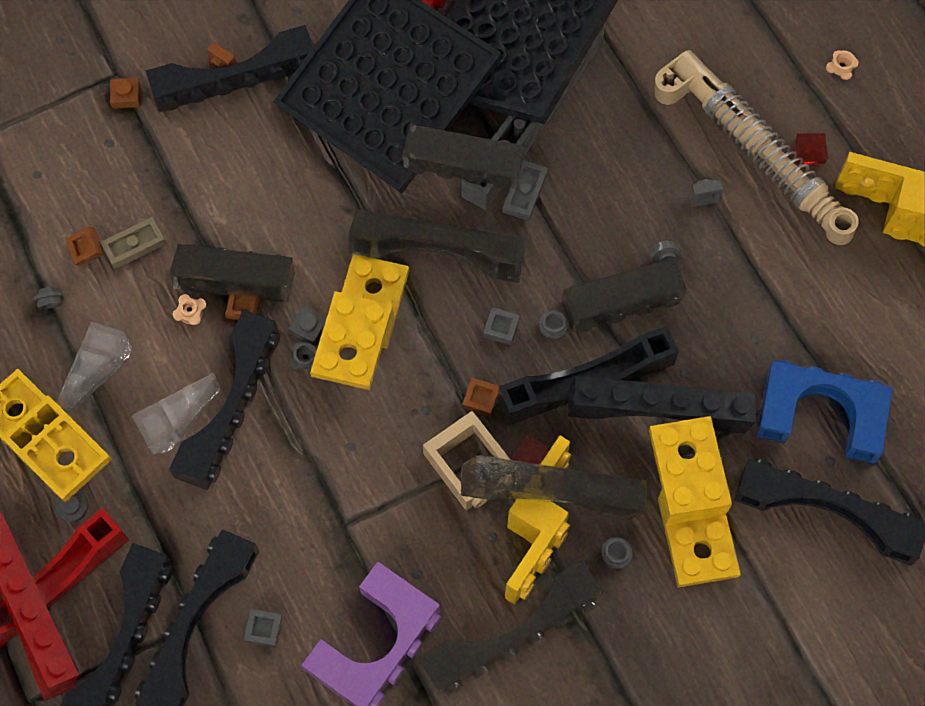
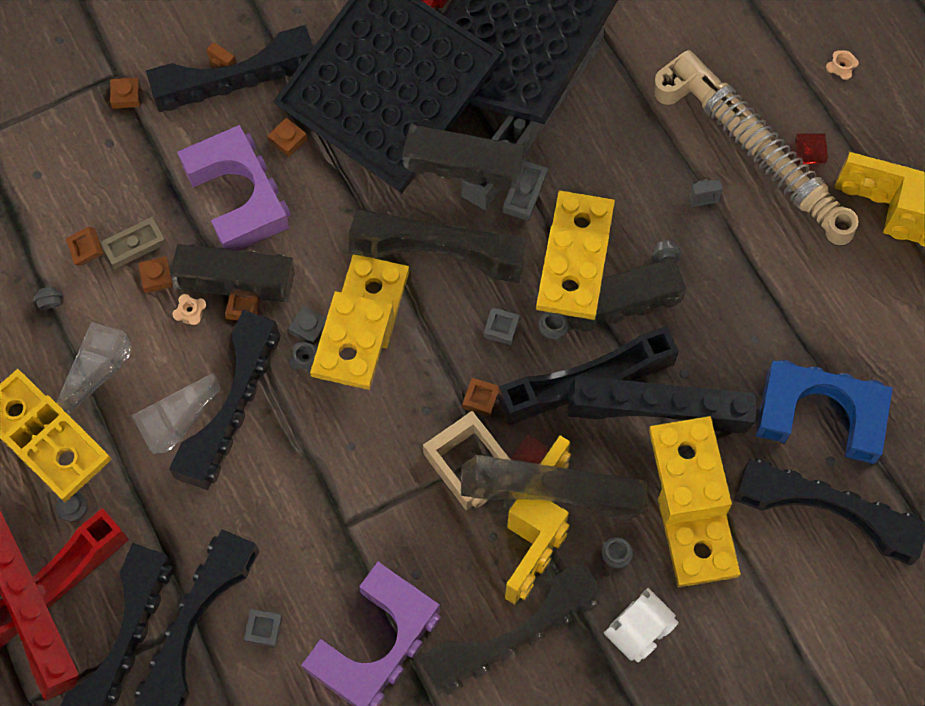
none -> dark orange plate [138,256,174,293]
none -> medium lavender arch [177,125,291,256]
none -> dark orange plate [267,117,308,157]
none -> yellow bracket [536,191,615,320]
none -> white brick [604,588,679,662]

